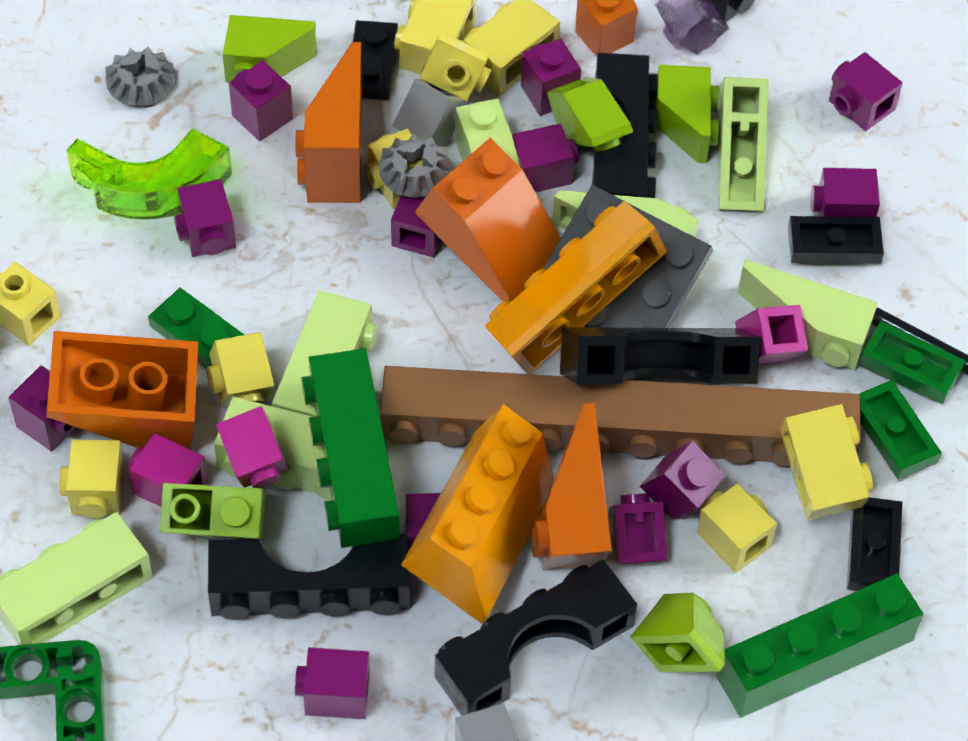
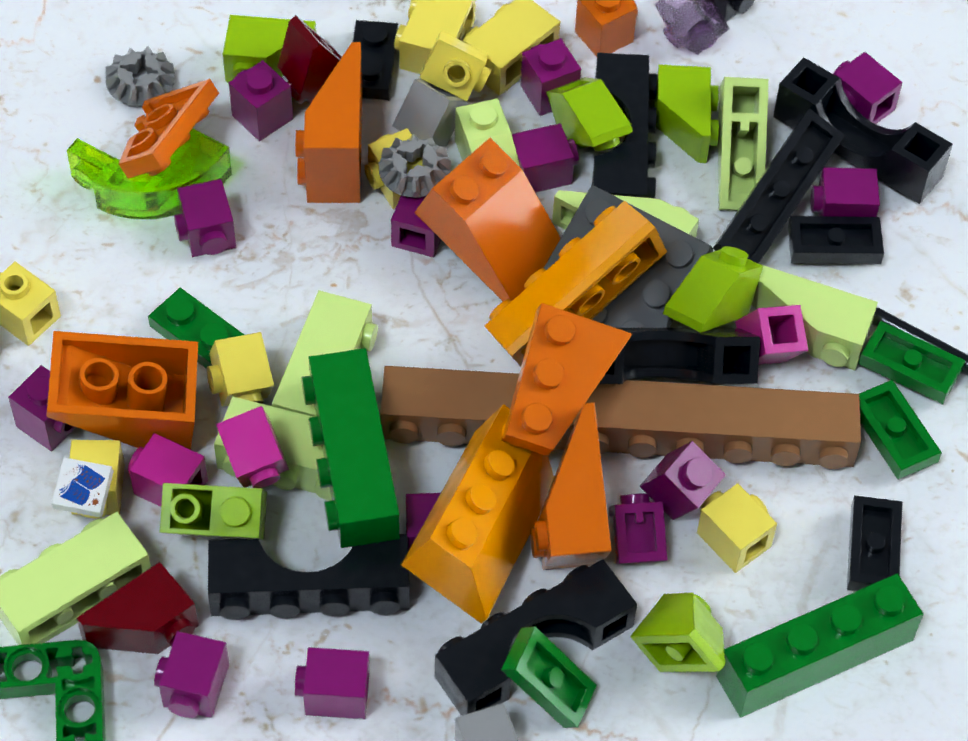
light yellow brick [780,404,873,521] -> none
none -> white tile [51,457,114,518]
none -> dark red slope [77,562,199,654]
none -> orange wing [119,79,219,179]
none -> magenta brick [154,631,229,718]
none -> dark red slope [277,15,342,105]
none -> orange wing [501,303,632,456]
none -> green plate [501,627,597,728]
none -> lime slope [663,246,763,333]
none -> black plate [713,109,845,264]
none -> black arch [773,57,953,204]

